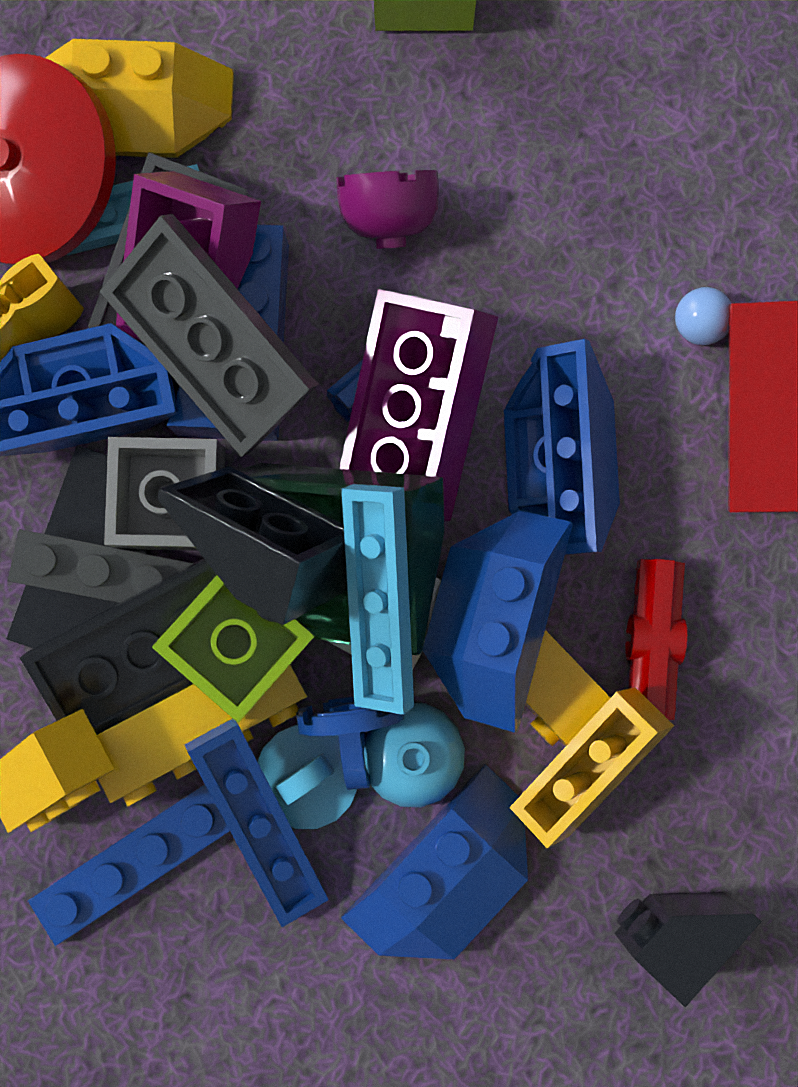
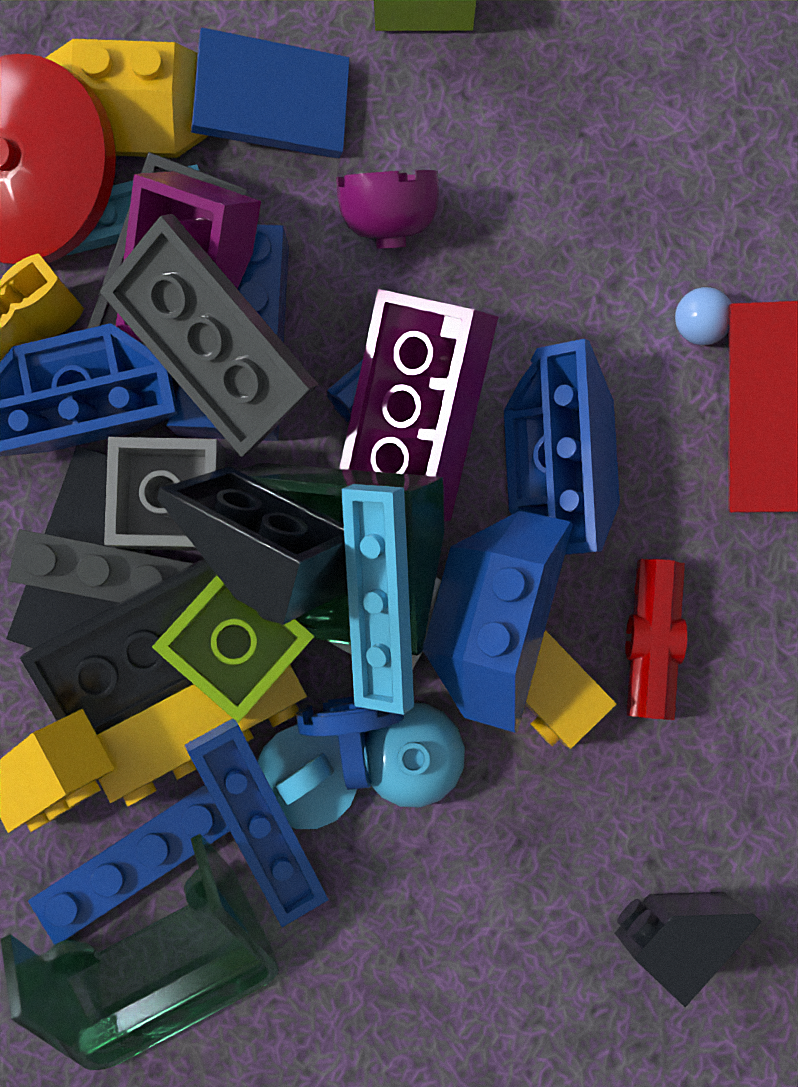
blue wedge [341,764,528,960] -> none
yellow brick [509,687,674,849] -> none
none -> clear green windscreen [0,834,279,1070]
none -> blue tile [191,27,350,158]

